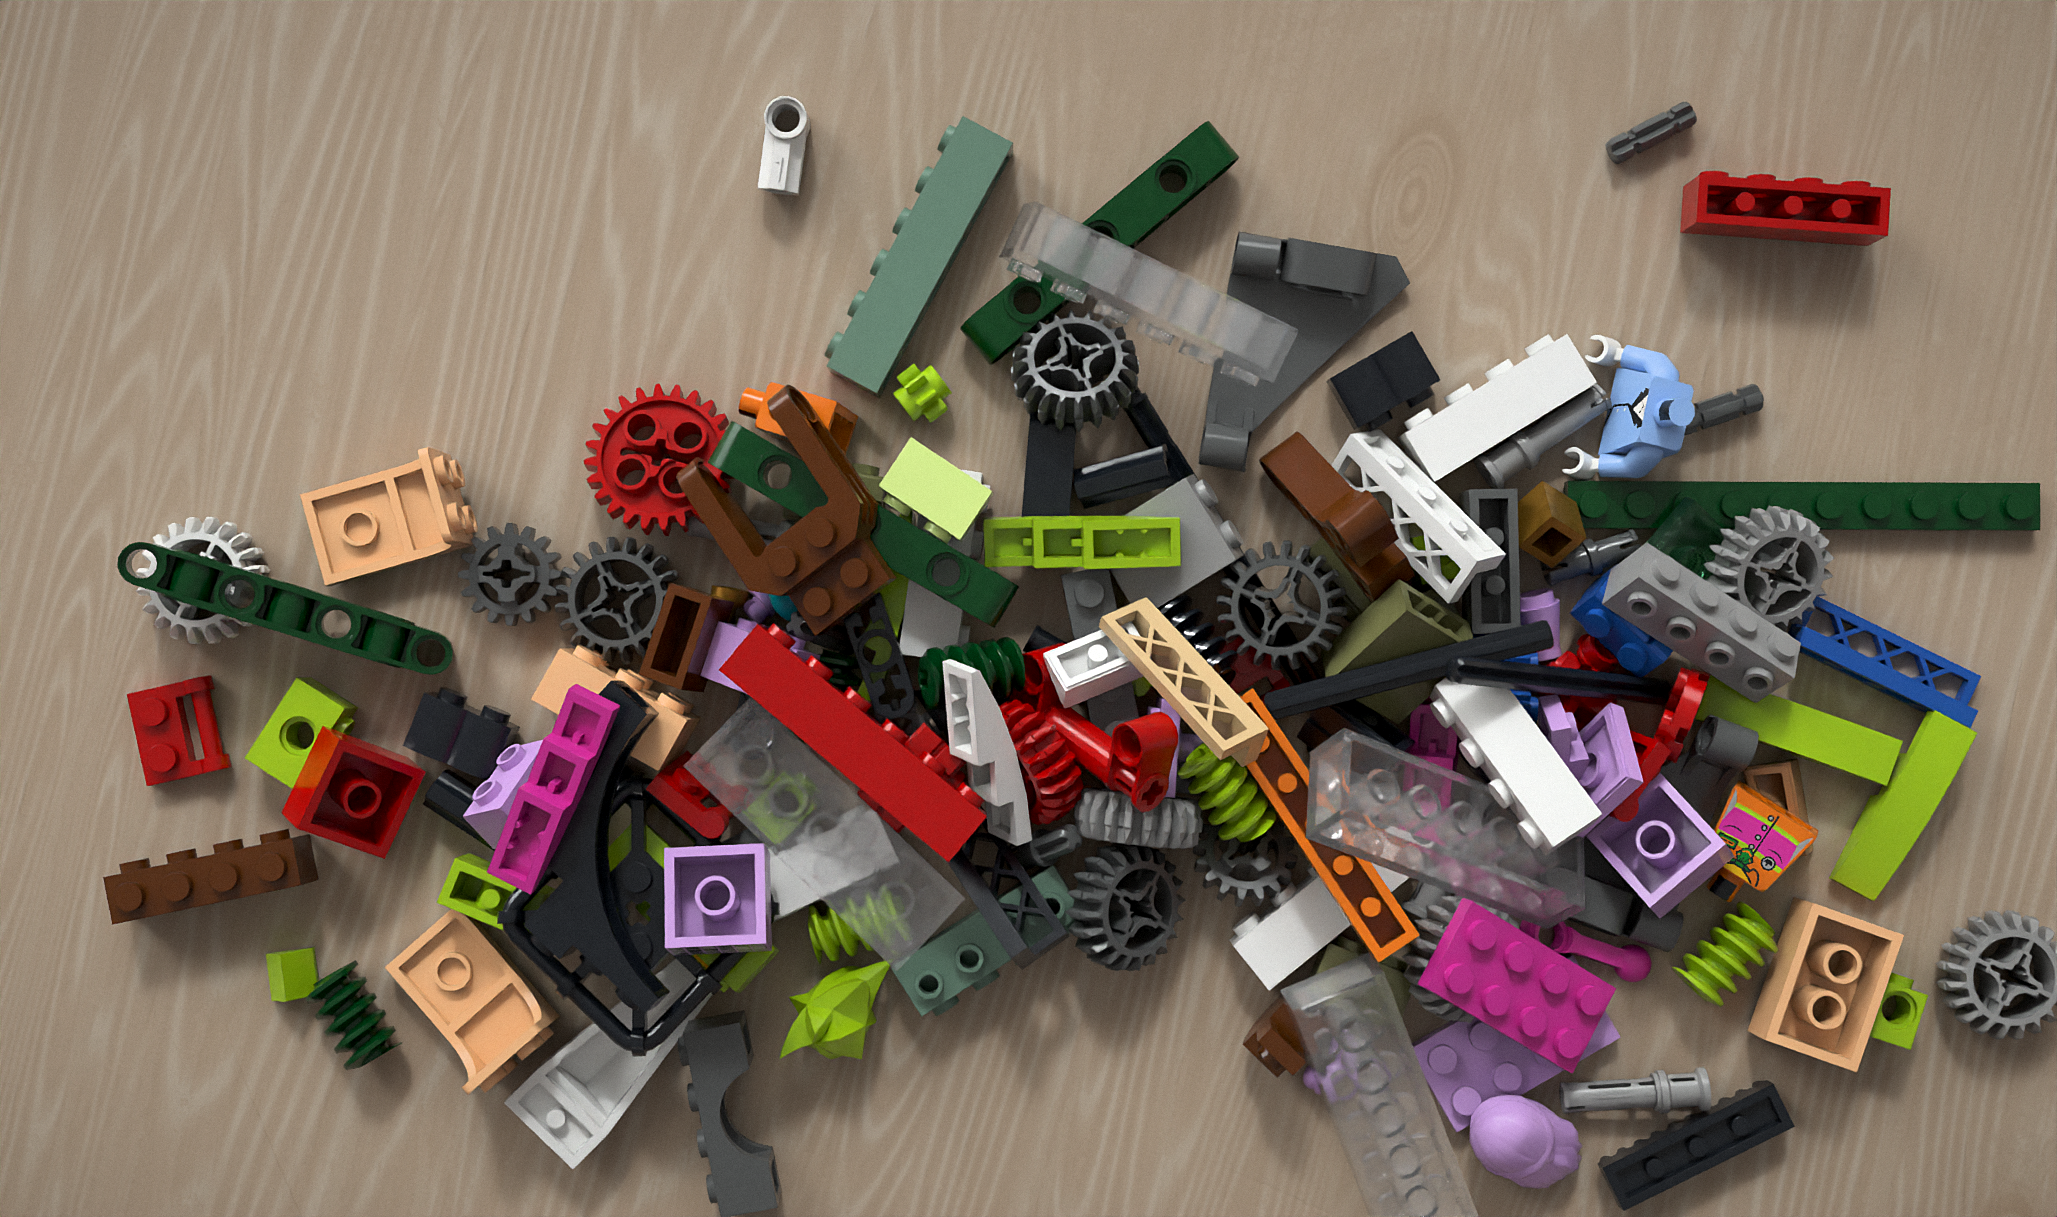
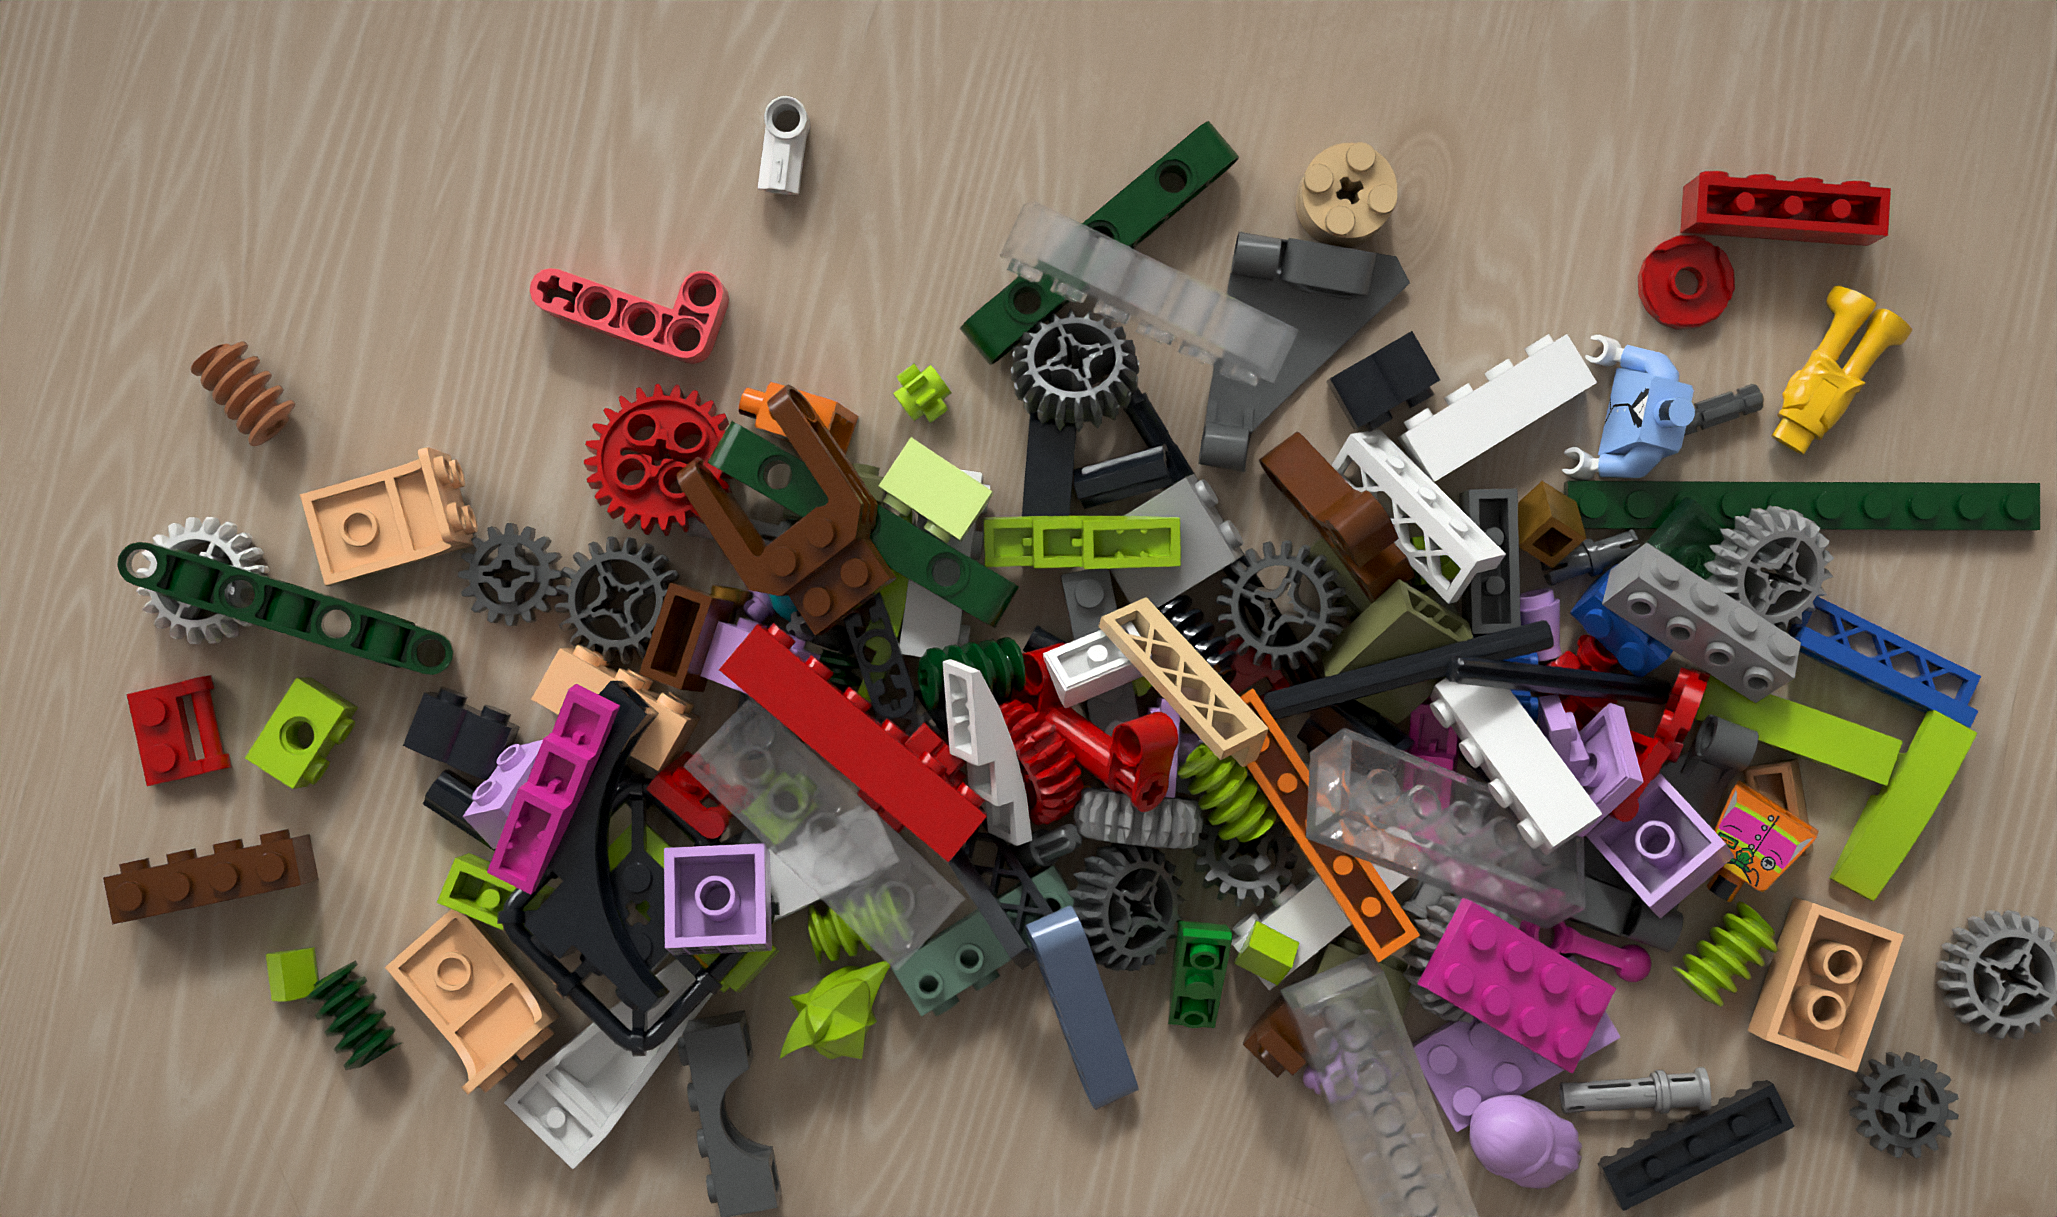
red brick [281,726,426,859] -> none
sand green brick [824,116,1013,399] -> none
light grey pin [1474,384,1612,489] -> none
dark grey axle [1605,102,1697,164] -> none
lime brick [1870,972,1928,1050] -> none
none -> nougat piece [191,341,296,446]
none -> coral beam [530,268,729,364]
none -> sand blue beam [1025,905,1139,1110]
none -> green slope [1168,920,1232,1028]
none -> lime slope [1234,920,1299,986]
none -> tan brick [1295,142,1397,248]
none -> red tile [1638,235,1735,330]
none -> yellow piece [1771,286,1912,455]
none -> dark grey gear [1848,1052,1959,1158]

